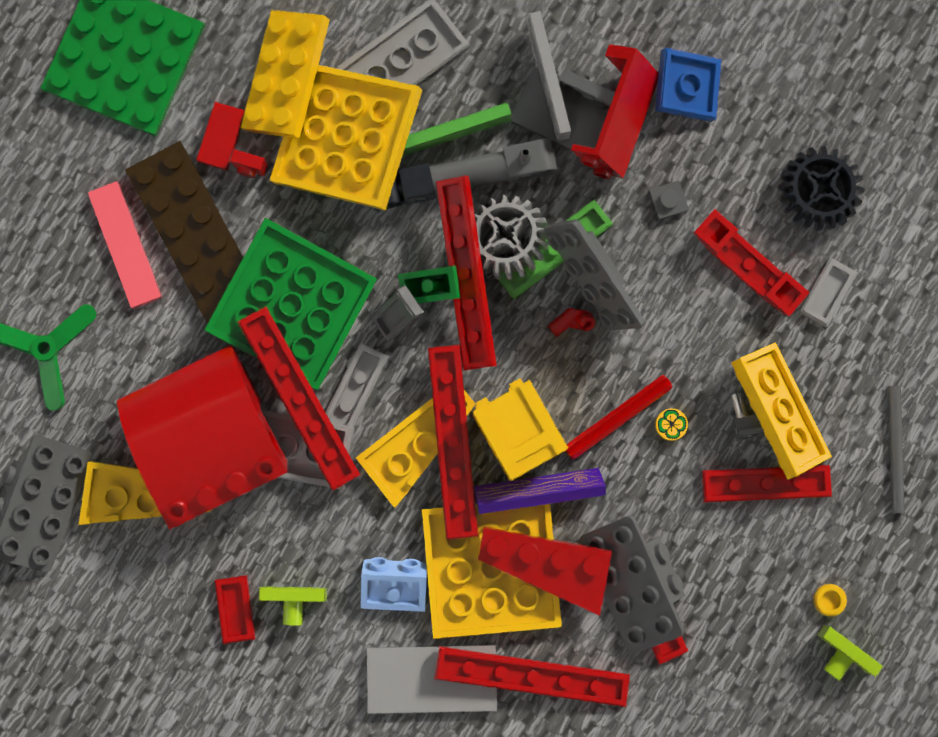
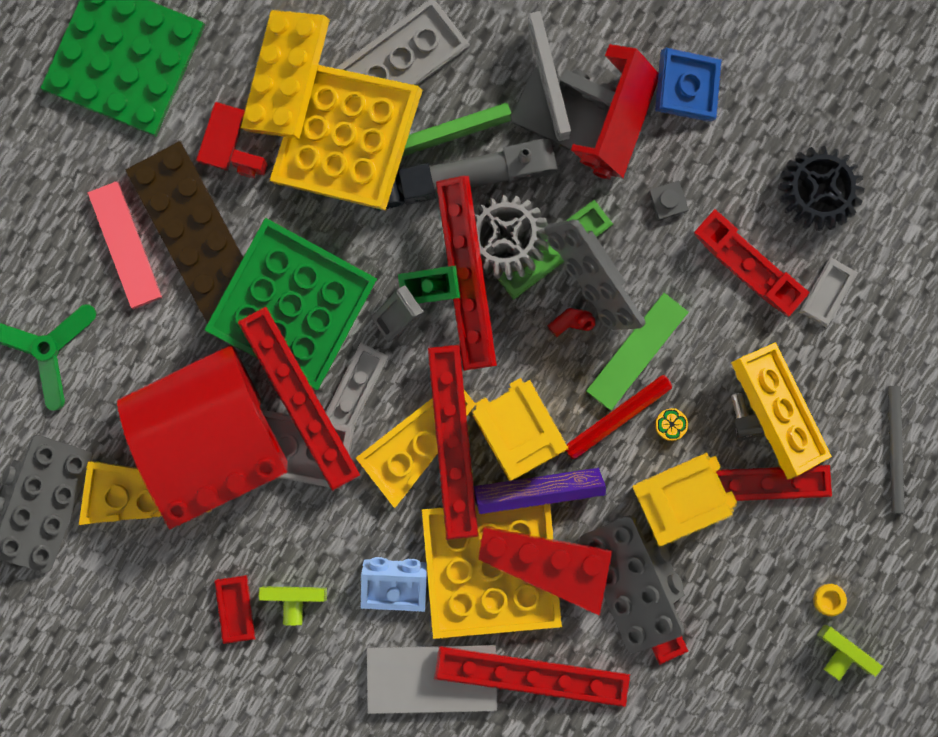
none -> bright green tile [586,293,688,411]
none -> yellow container [632,452,737,547]

